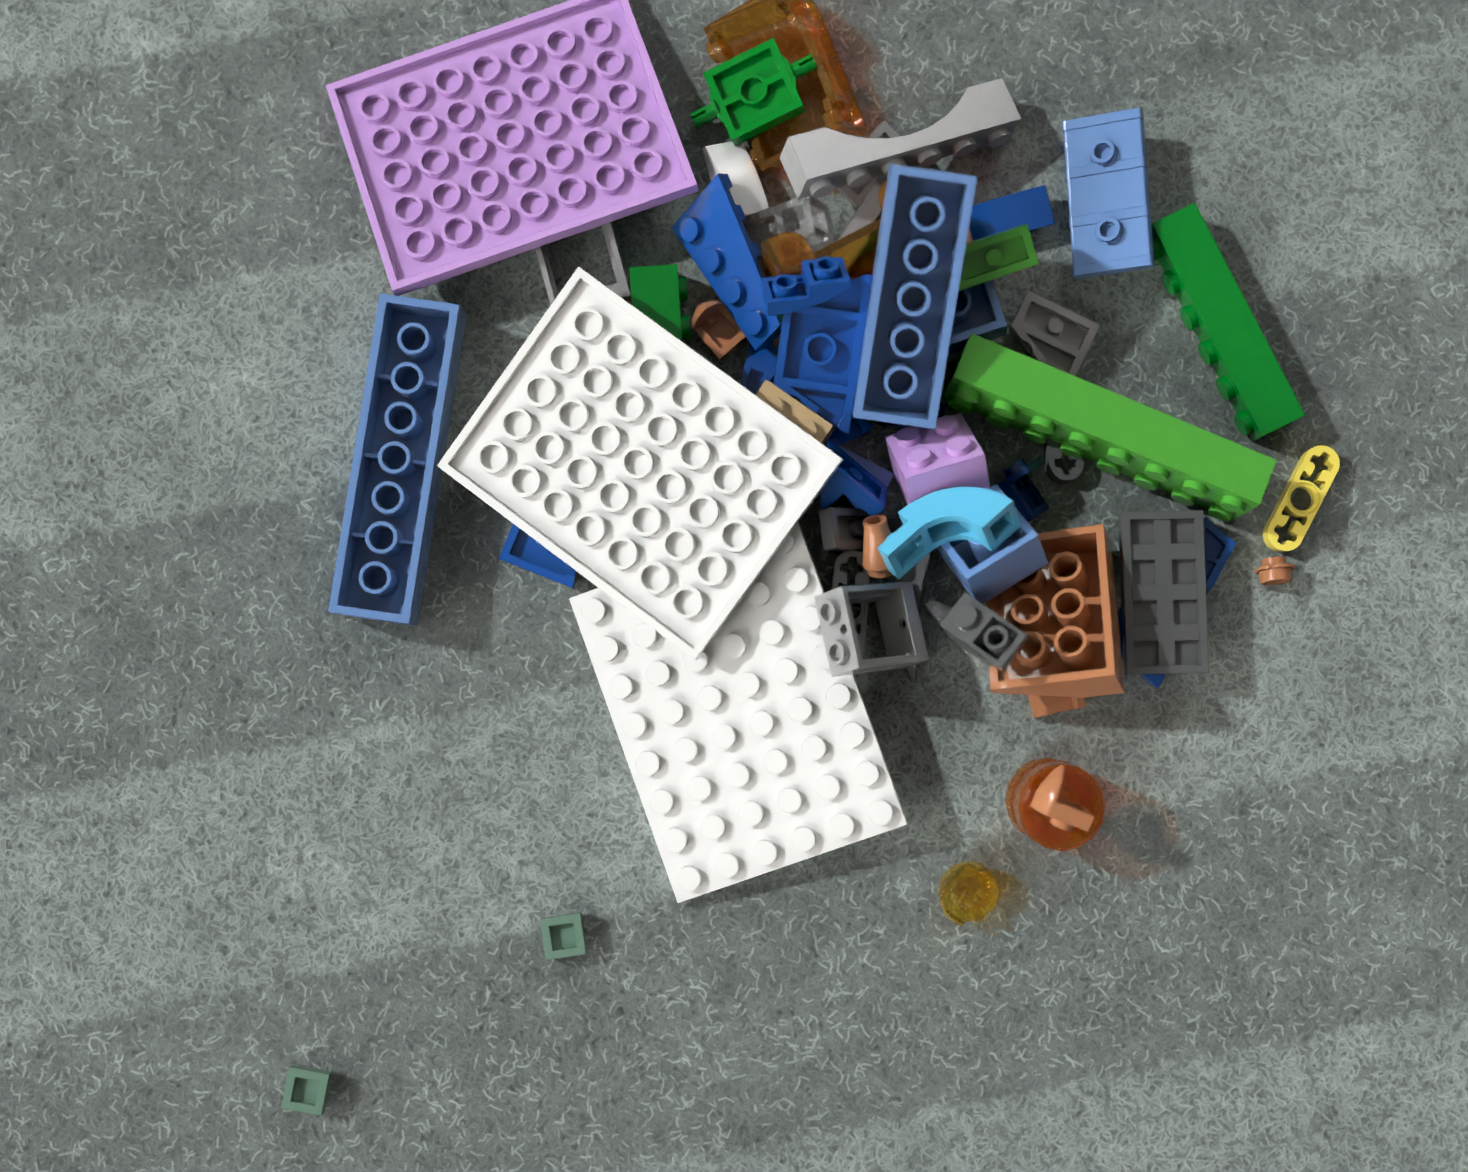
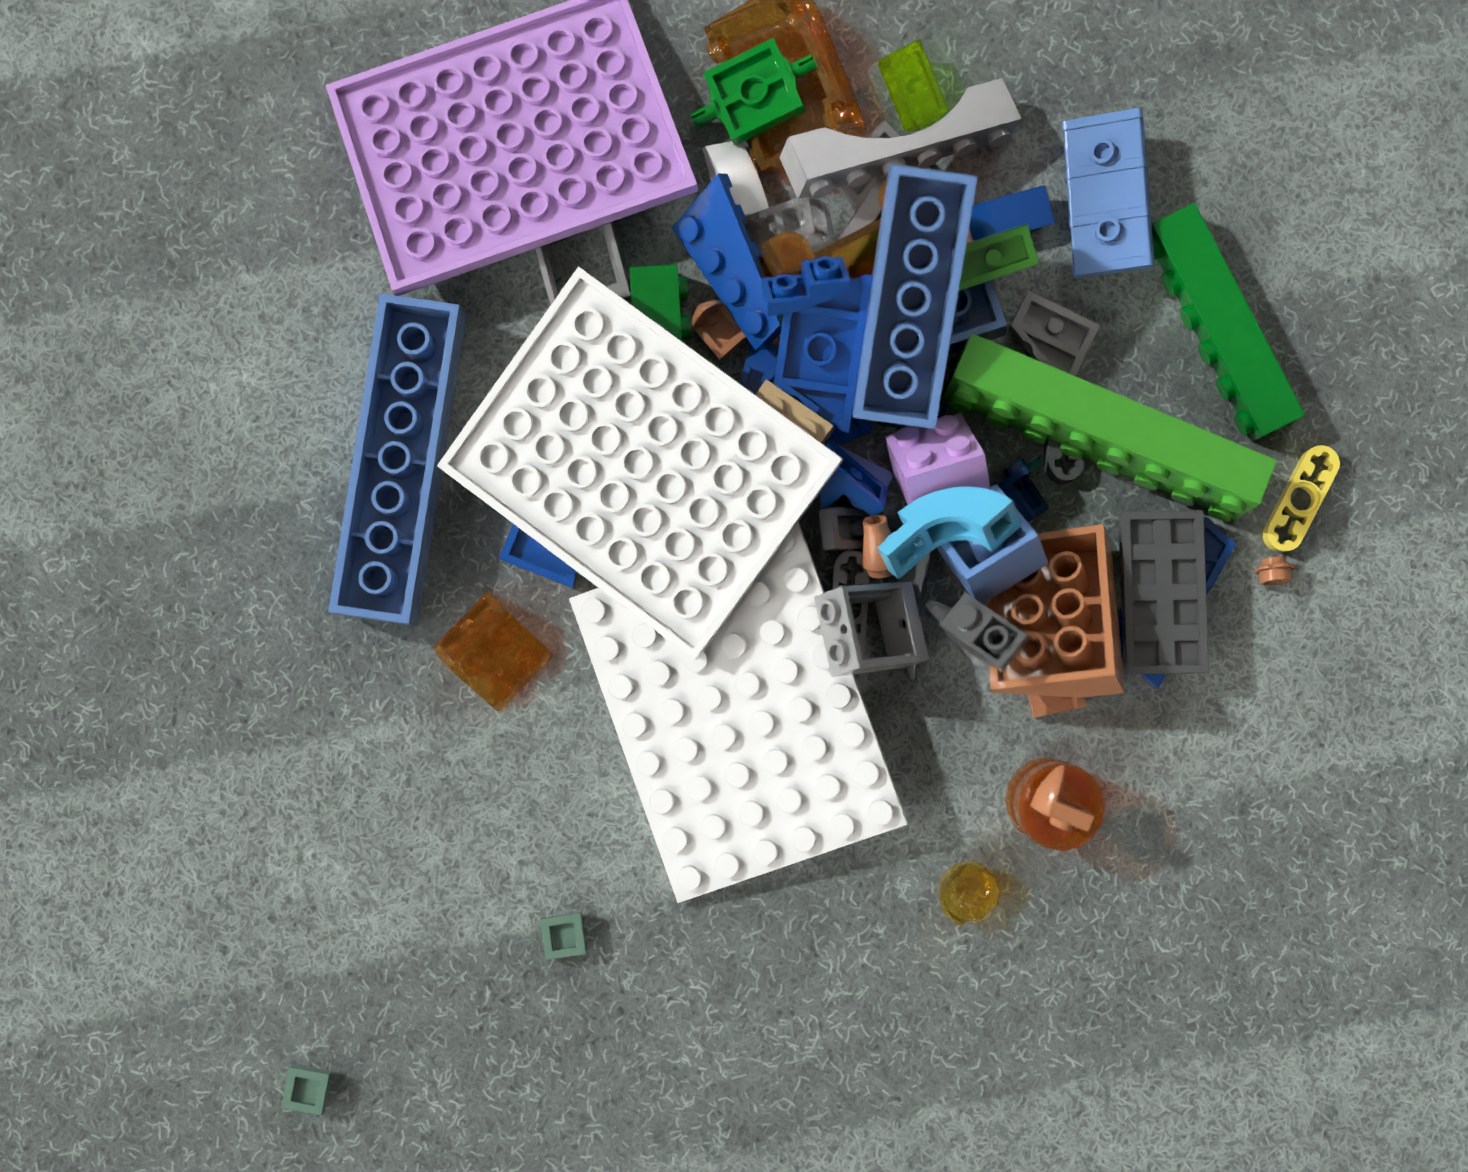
none -> clear orange bracket [432,591,553,711]
none -> clear neon green slope [877,40,950,132]

